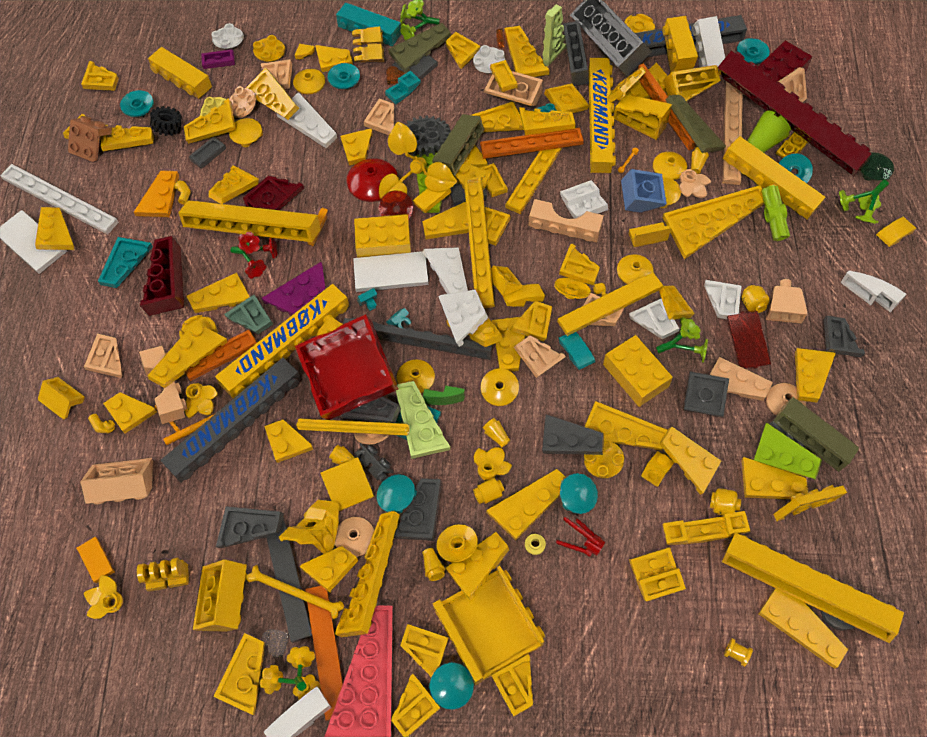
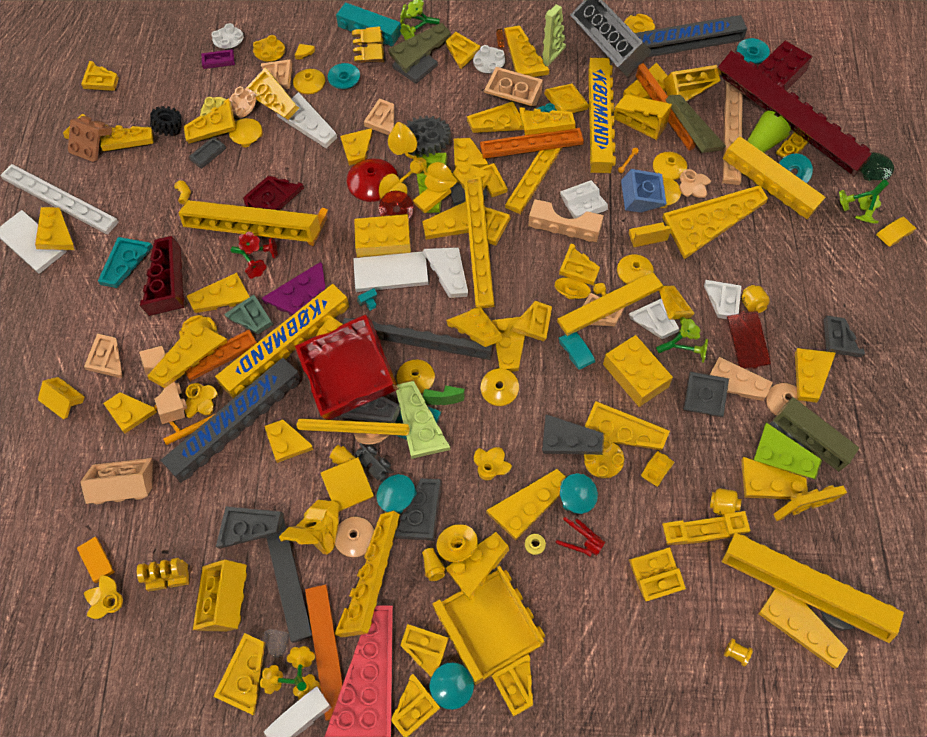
yellow arm [88,414,115,434] -> none
teal dish [120,90,154,117] -> none
light orange wing [134,171,179,217] -> none
yellow brick [148,47,212,99] -> none
yellow wing [209,165,259,204] -> none
yellow piece [246,565,344,619] -> none
yellow wing [300,546,358,592] -> none
yellow wing [315,45,353,72] -> none
teal slope [385,71,421,105] -> none
clear orange tile [386,66,405,85] -> none
teal tile [386,308,411,329] -> none
olive brick [432,114,484,177] -> none
white wing [438,290,488,347] -> none
yellow brick [473,478,505,504] -> none
yellow cone [483,418,511,448] -> none
yellow tile [490,60,518,92] -> none
yellow slope [491,266,523,295] -> none
yellow slope [502,284,545,307] -> none
light nougat wing [514,335,566,378] -> none
dark grey brick [563,21,589,86] -> none
yellow wing [607,67,646,103] -> none
yellow wing [660,427,721,495] -> none
yellow wedge [662,16,698,73] -> none
yellow cone [691,147,709,174] -> none
white brick [692,16,725,67] -> none
lime piece [761,185,790,241] -> none
light nougat torso [766,279,807,323] -> none
light nougat wing [778,67,807,102] -> none
white slope [841,271,906,312] -> none

